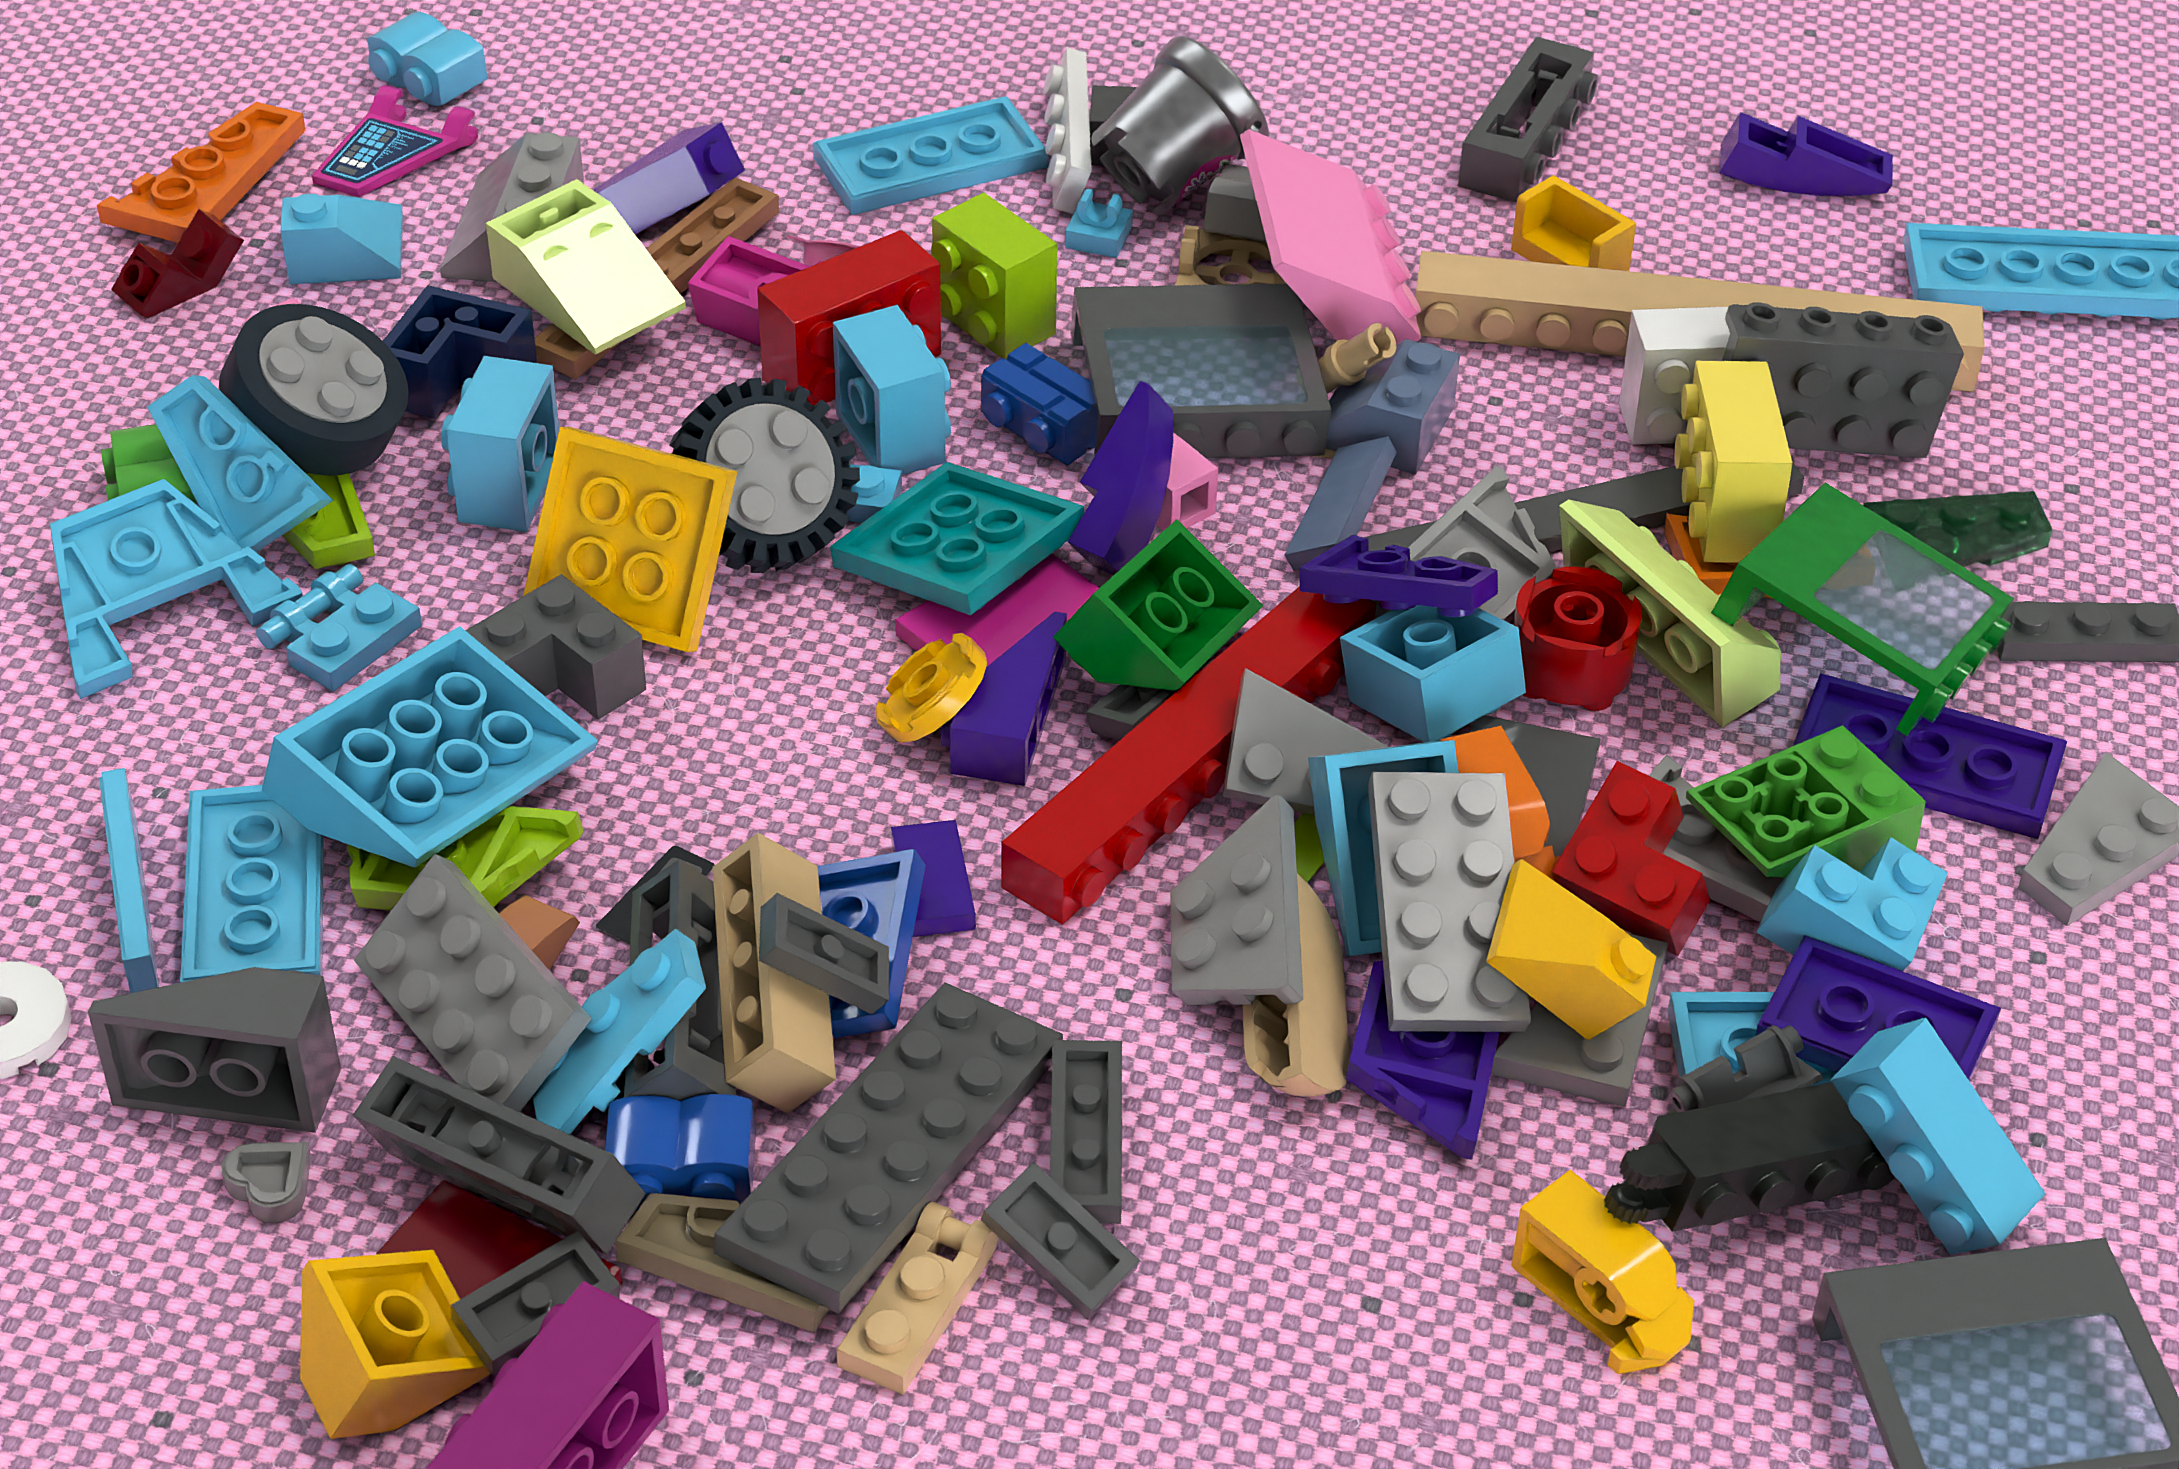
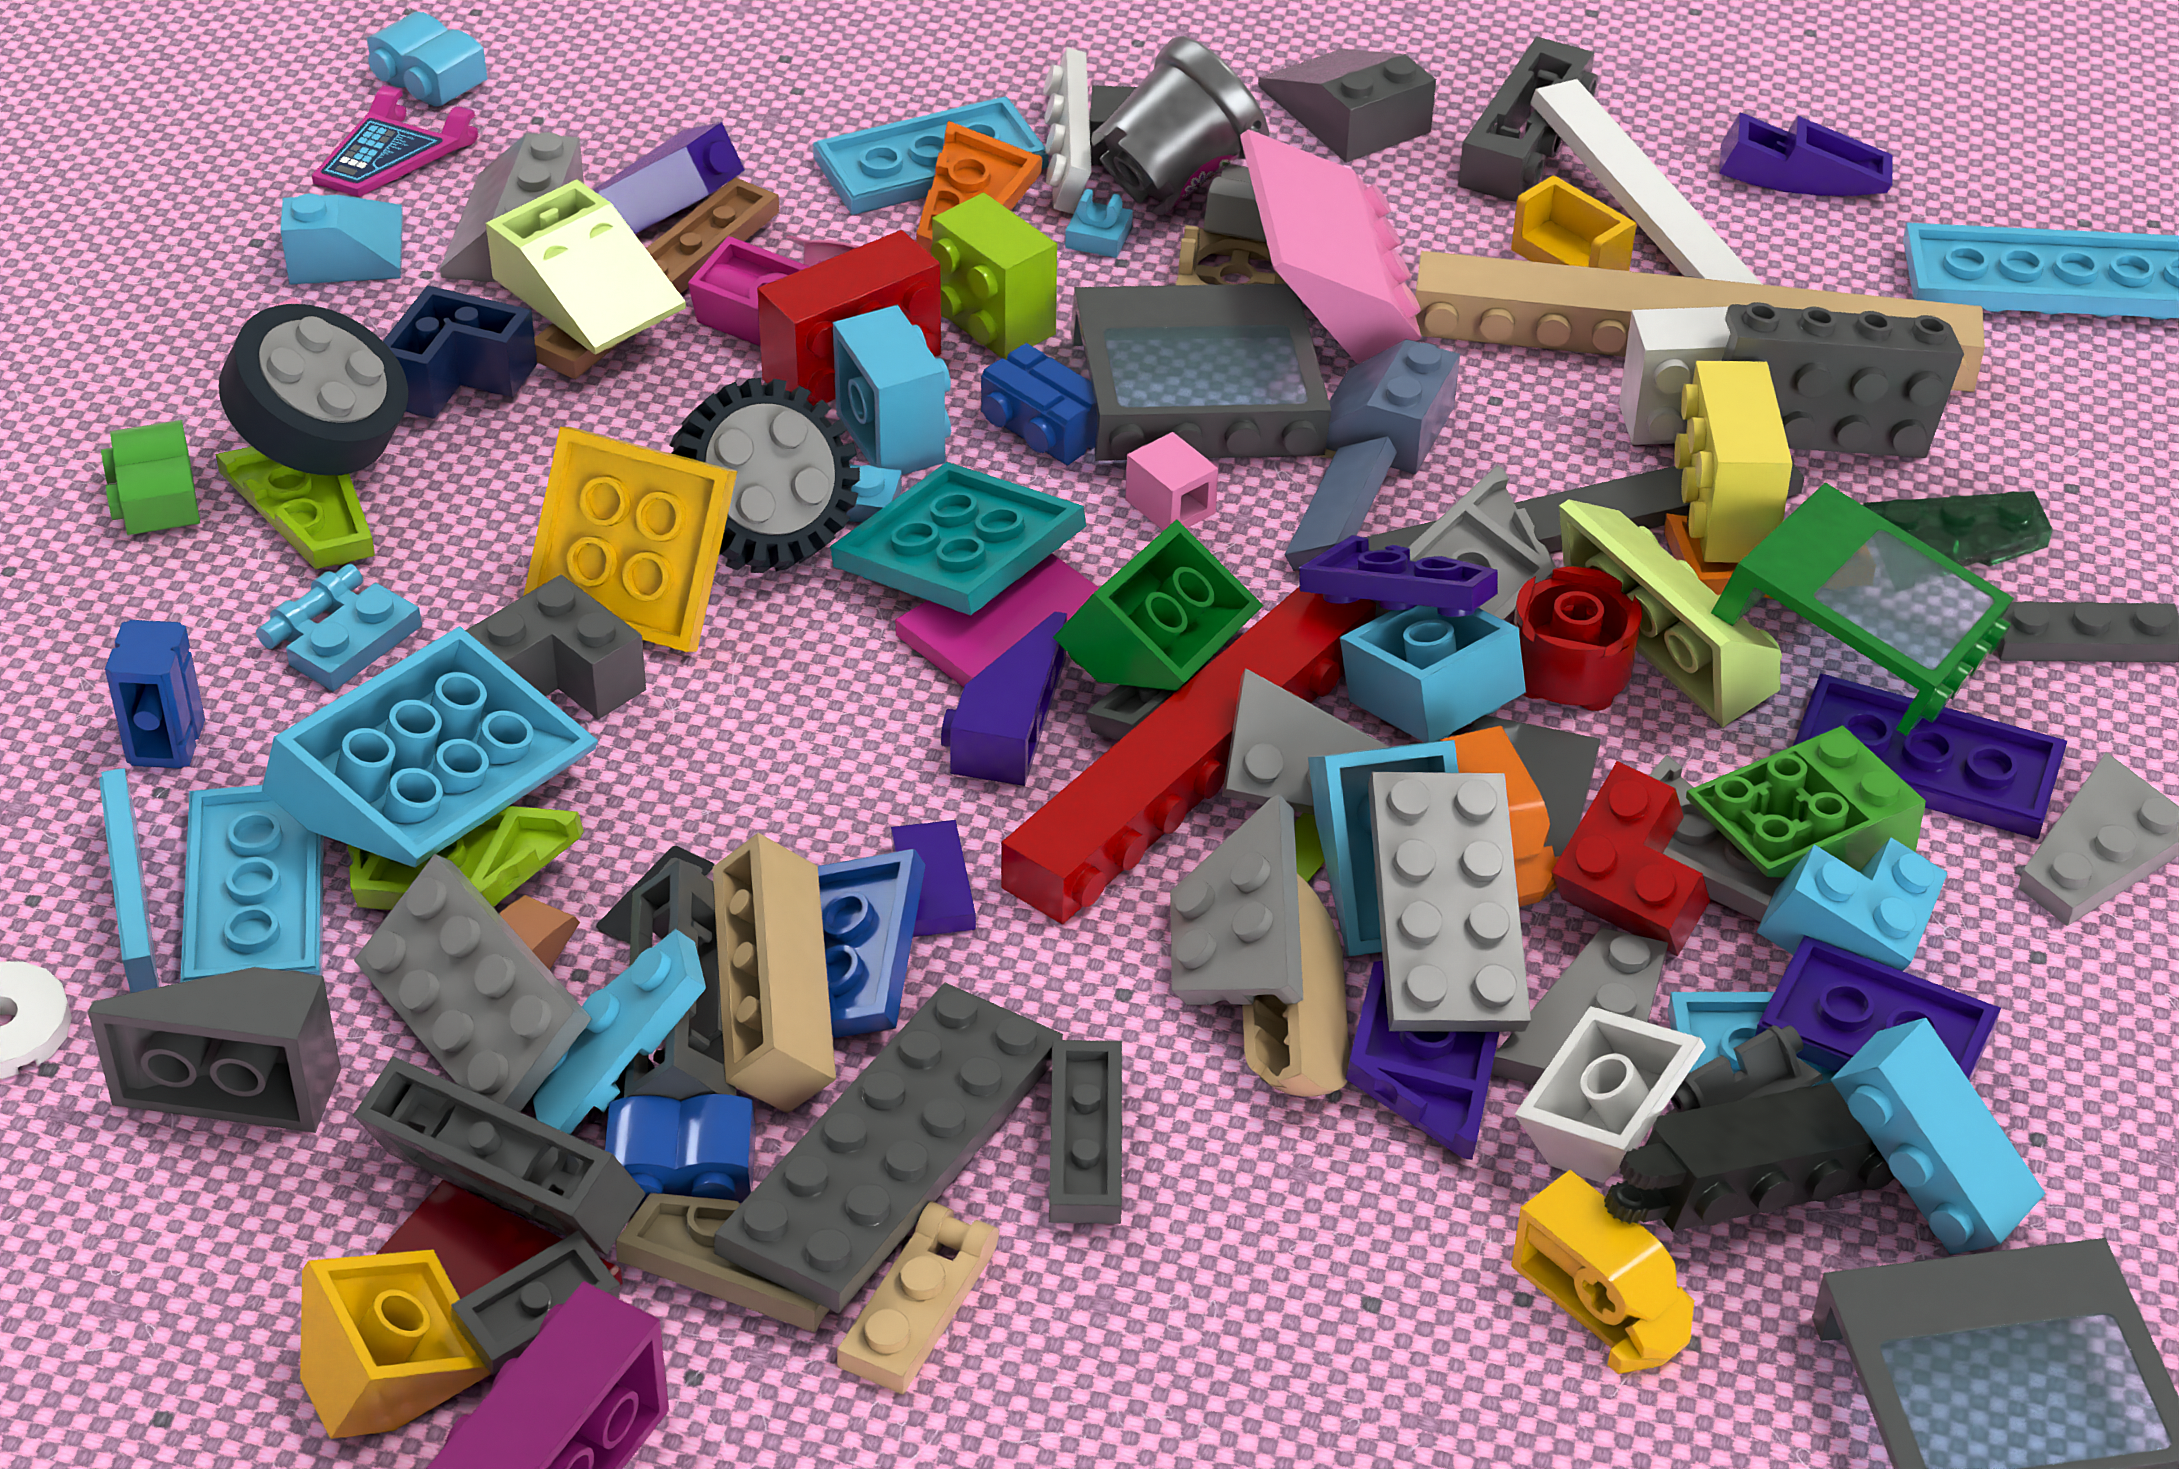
medium azure wing [50,479,303,699] -> none
orange wing [97,102,306,244] -> none
dark red slope [111,209,244,318] -> none
medium azure wing [147,375,334,553] -> none
light grey tile [221,1142,311,1223] -> none
medium azure brick [441,356,559,532] -> none
dark grey plate [759,893,889,1014] -> none
yellow tile [875,633,987,743] -> none
dark grey plate [981,1161,1141,1320] -> none
dark purple slope [1067,380,1173,575] -> none
tan pin [1295,323,1397,398] -> none
yellow slope [1486,859,1657,1040] -> none
none -> blue brick [105,620,205,769]
none -> orange wing [916,121,1042,255]
none -> dark grey slope [1258,48,1436,163]
none -> white slope [1514,1006,1706,1183]
none -> white tile [1530,79,1763,285]

